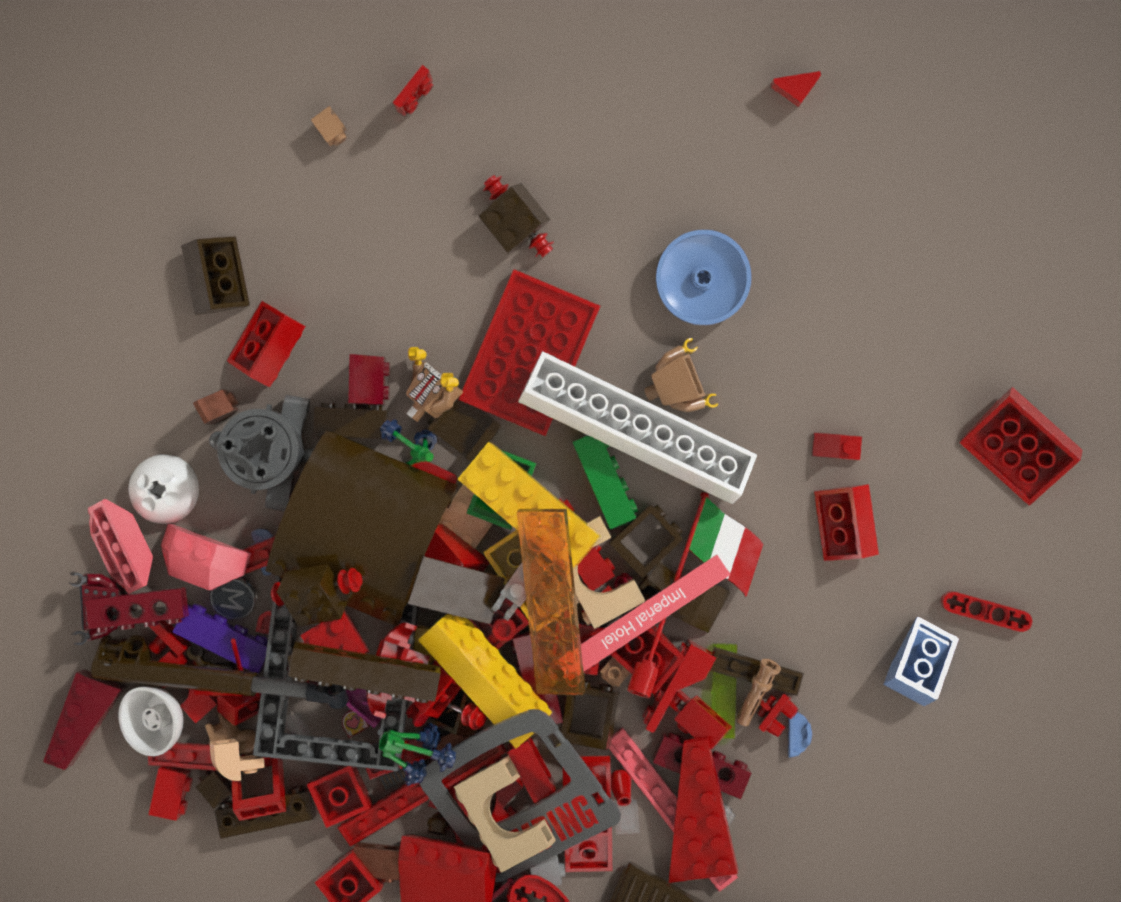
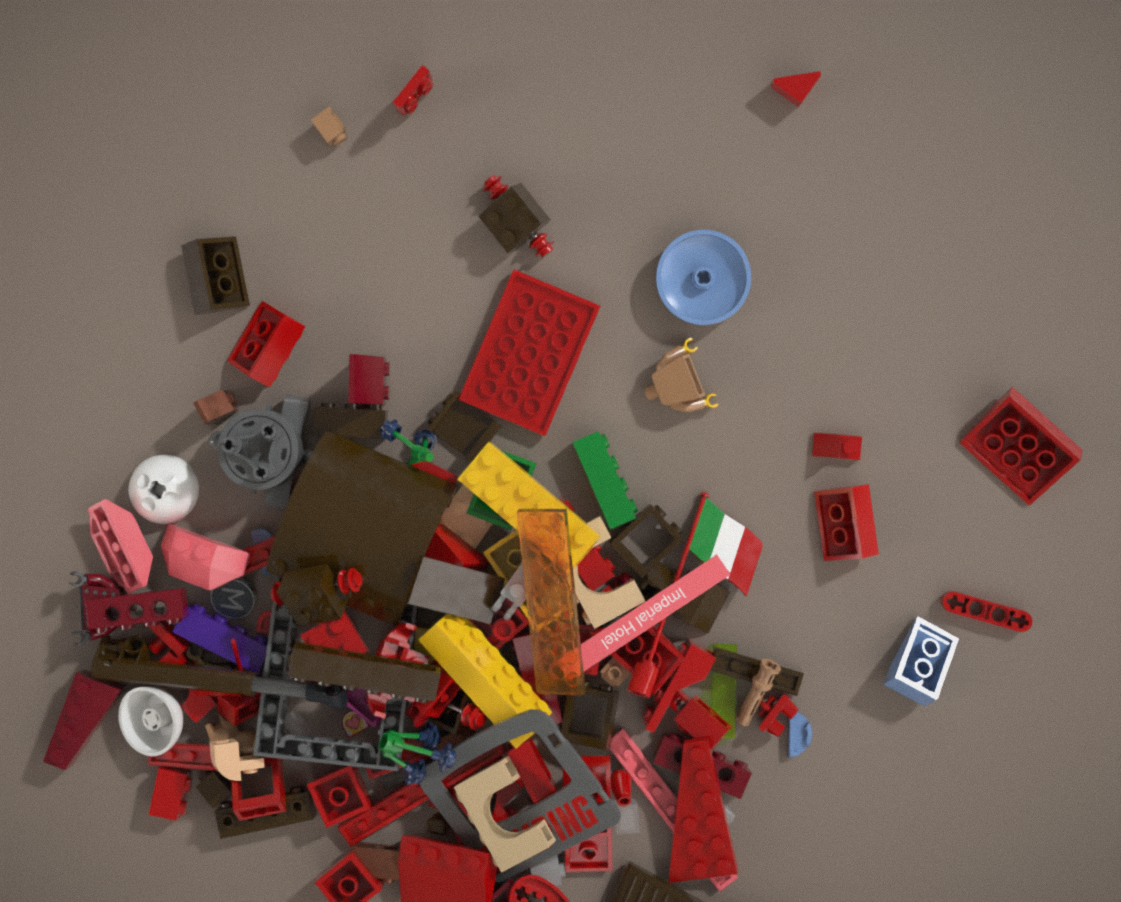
torso [406,347,463,422] -> none
white brick [518,351,757,504] -> none

